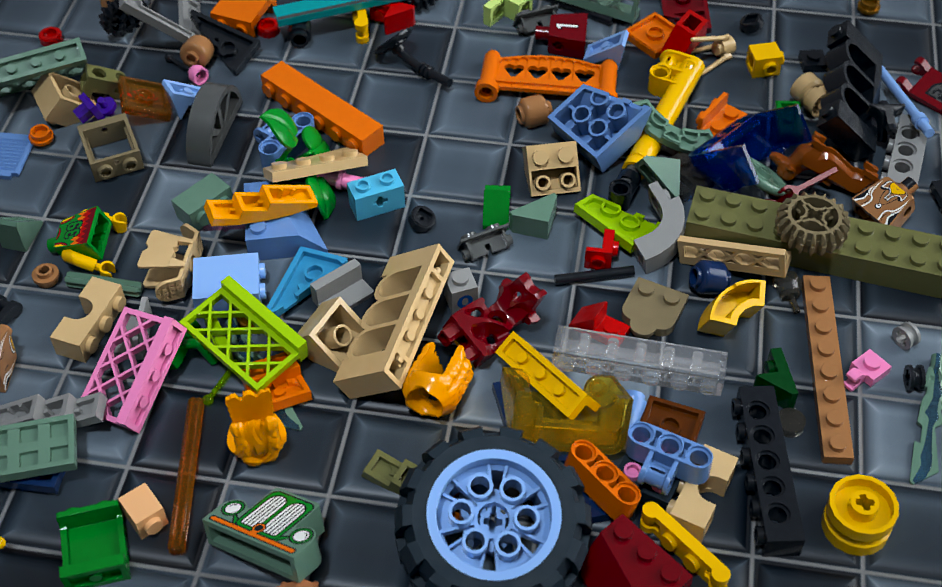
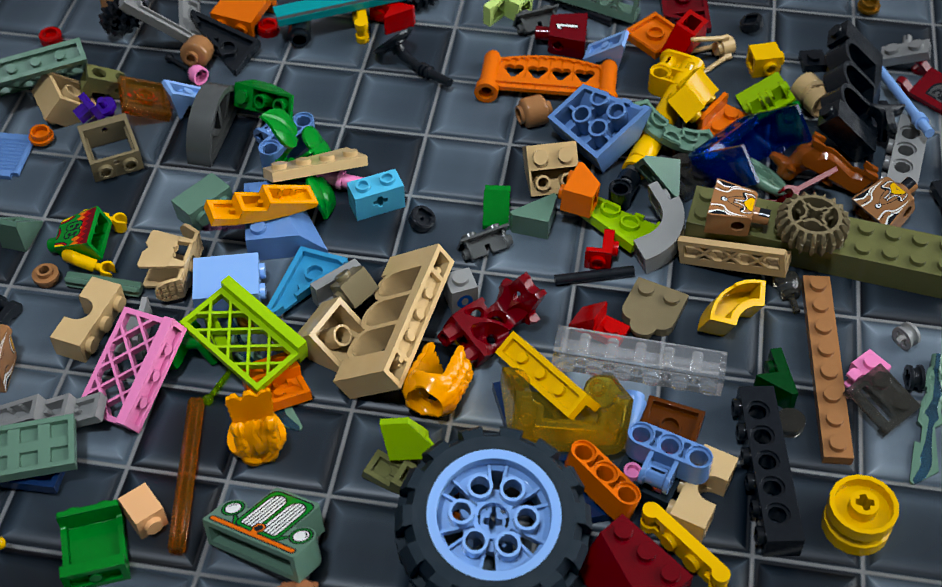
orange brick [261,61,384,156] -> none
dark blue head [689,260,731,295] -> none
none -> green slope [234,79,294,119]
none -> dark tan brick [330,266,379,308]
none -> lime slope [380,417,434,461]
none -> orange slope [558,162,601,218]
none -> yellow brick [666,68,719,123]
none -> medium nougat torso [704,178,771,236]
none -> lime hinge [735,71,796,124]
none -> clear smoke plate [842,363,921,438]
none -> light grey plate [881,34,931,67]

